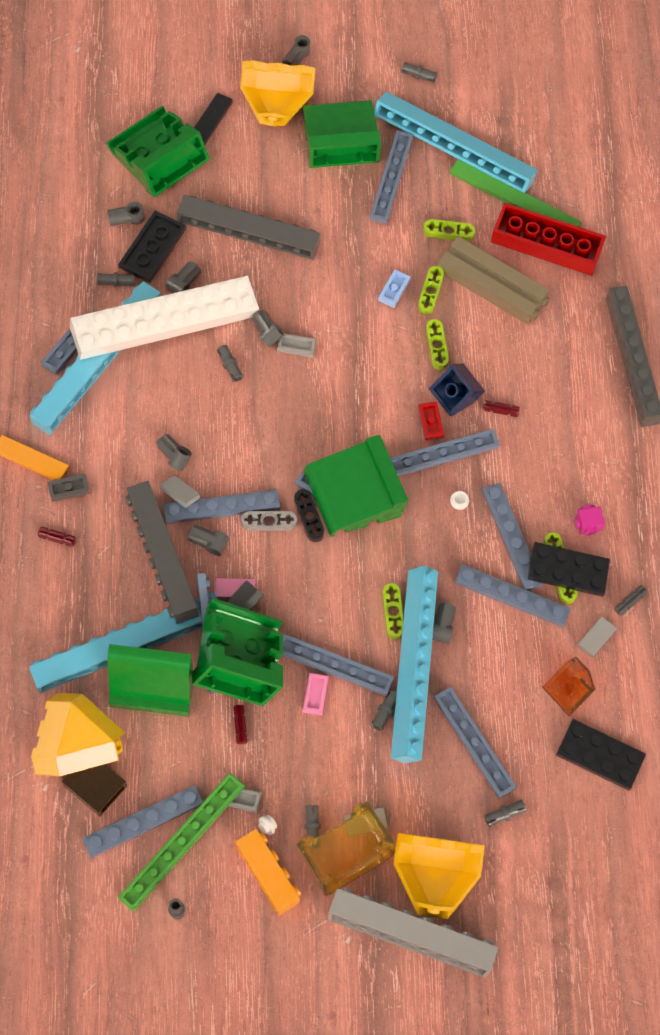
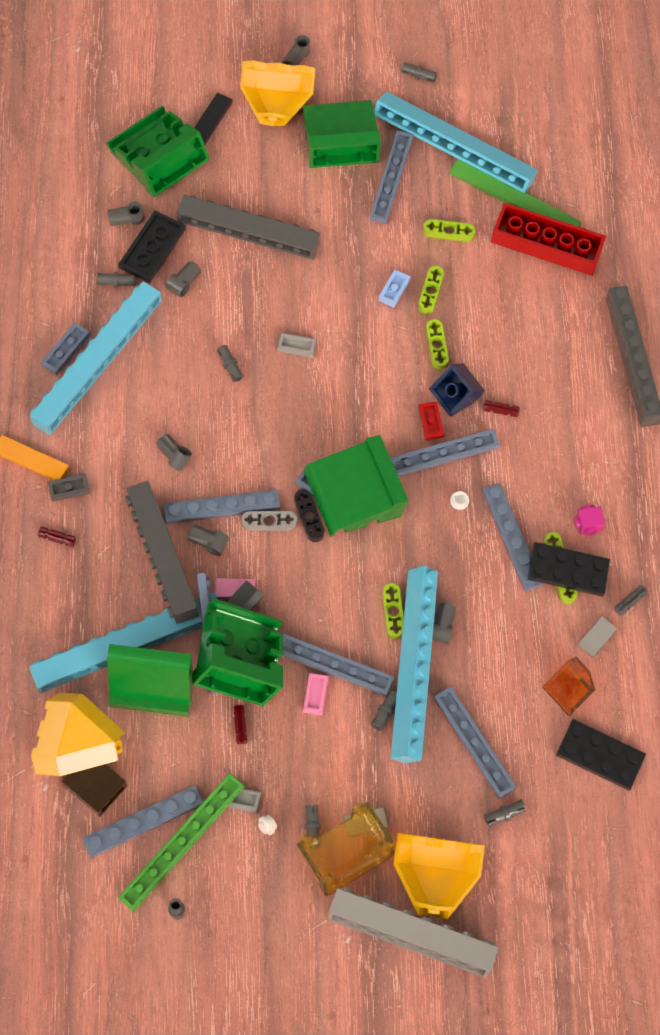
white brick [69,276,259,360] -> none
light grey tile [160,475,200,508] -> none
light orange brick [235,829,301,916] -> none
dark grey piece [252,310,284,347] -> none
dark tan brick [438,236,550,325] -> none
sand blue plate [455,564,571,628] -> none

